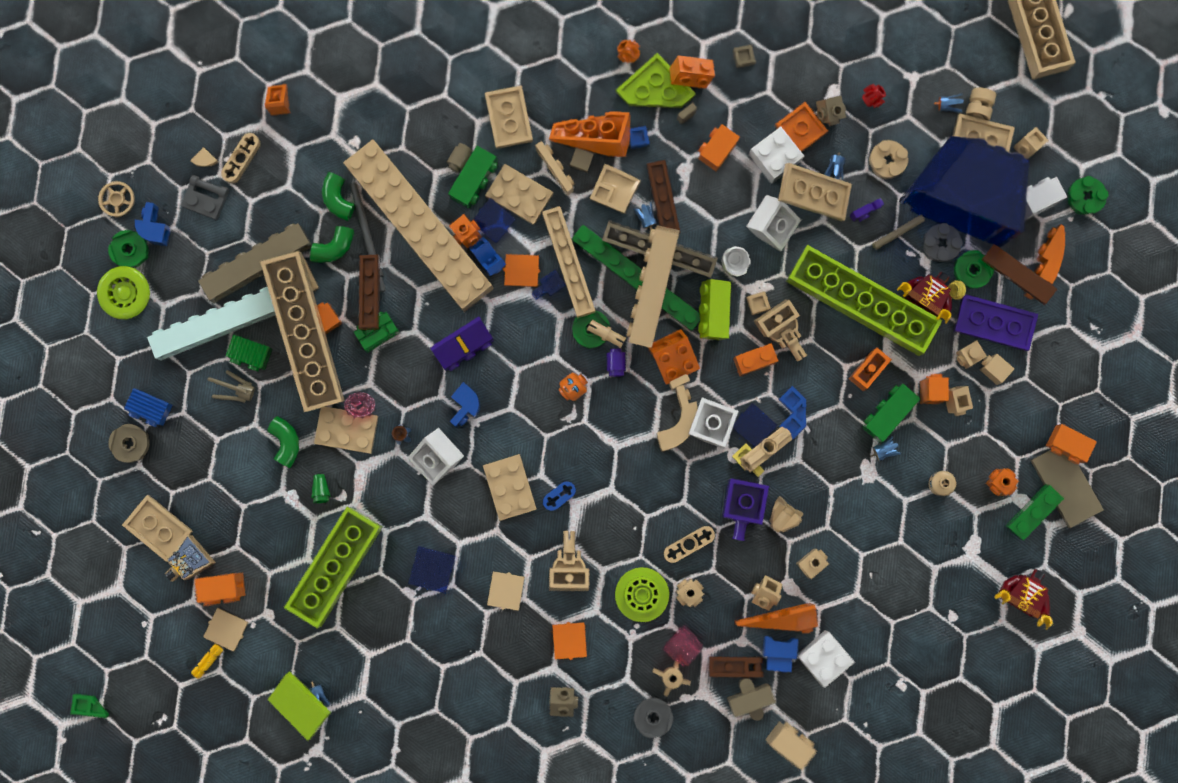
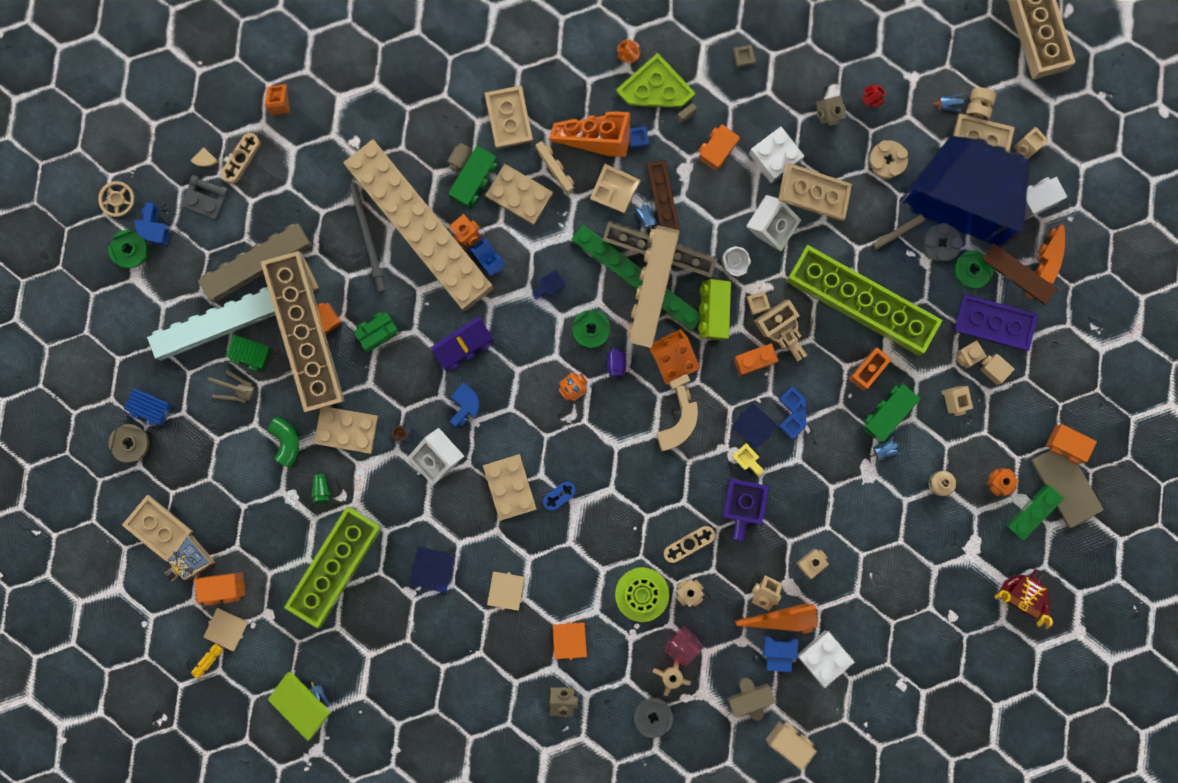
green tile [70,694,109,718] -> none
lime wheel [97,266,150,319] -> none
green cylinder [310,226,354,263] -> none
green cylinder [322,172,355,221] -> none
clear pink gear [344,392,375,419] -> none
reddish brown tile [359,254,380,330] -> none
clear blue piece [473,198,516,243] -> none
orange piece [503,254,540,287] -> none
tan plate [542,206,595,318] -> none
tan brick [549,531,589,591] -> none
dark tan tile [570,147,594,173] -> none
tan pin [587,319,626,348] -> none
orange brick [670,55,715,89] -> none
white slope [689,398,738,449] -> none
reddish brown plate [709,656,763,677] -> none
tan piece [740,427,792,472] -> none
tan brick [769,496,803,532] -> none
orange plate [775,102,828,152] -> none
flat silver piece [824,152,845,180] -> none
dark purple plate [850,198,884,222] -> none
torso [897,272,952,324] -> none
orange brick [920,374,949,404] -> none
light yellow plate [948,280,966,300] -> none
green plate [1067,176,1108,215] -> none

